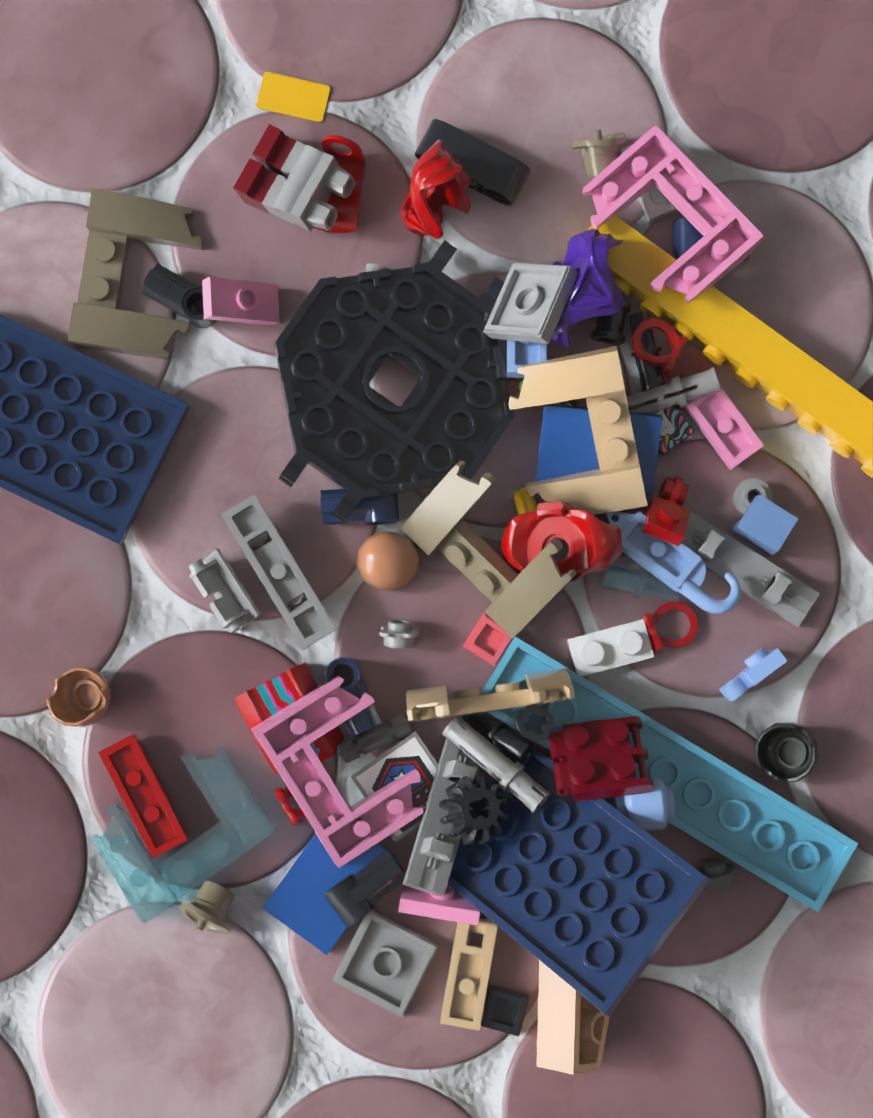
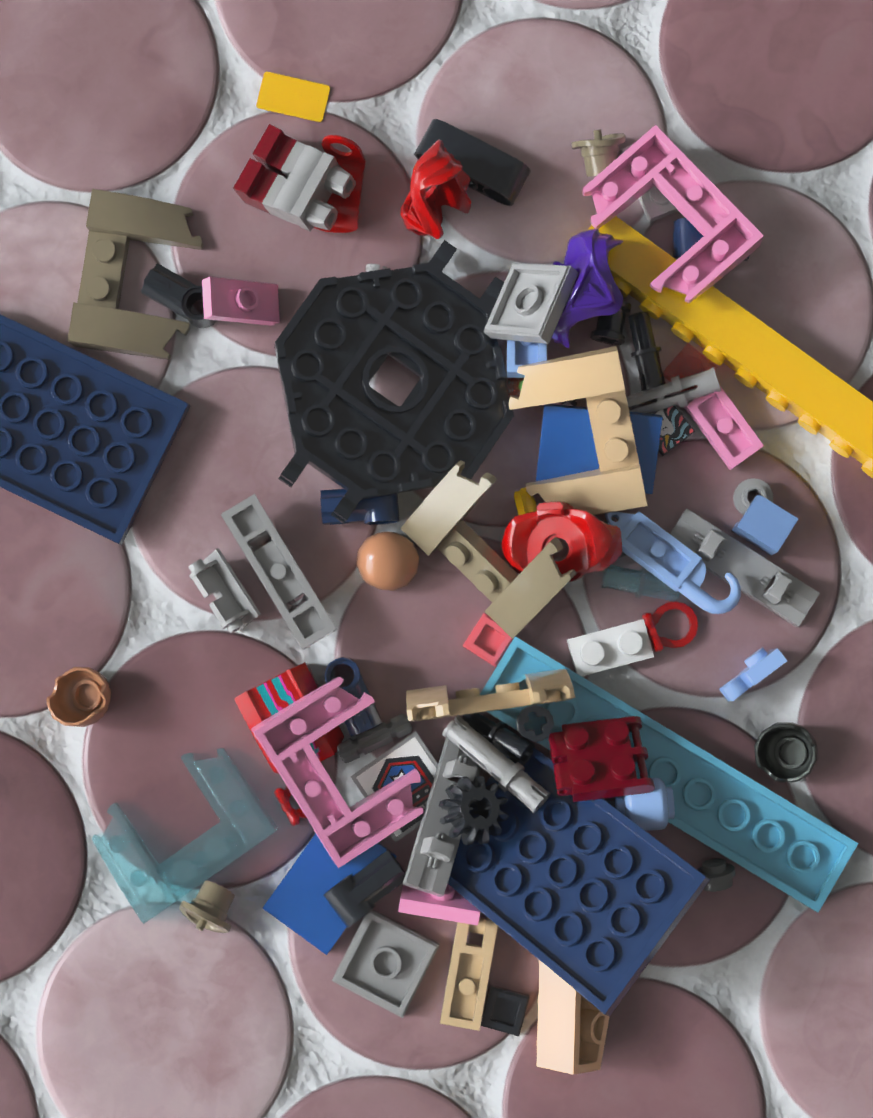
red plate [98,734,190,859] -> none
light grey plate [379,619,420,648] -> none
red piece [632,318,688,374] -> none
red plate [642,476,690,547] -> none

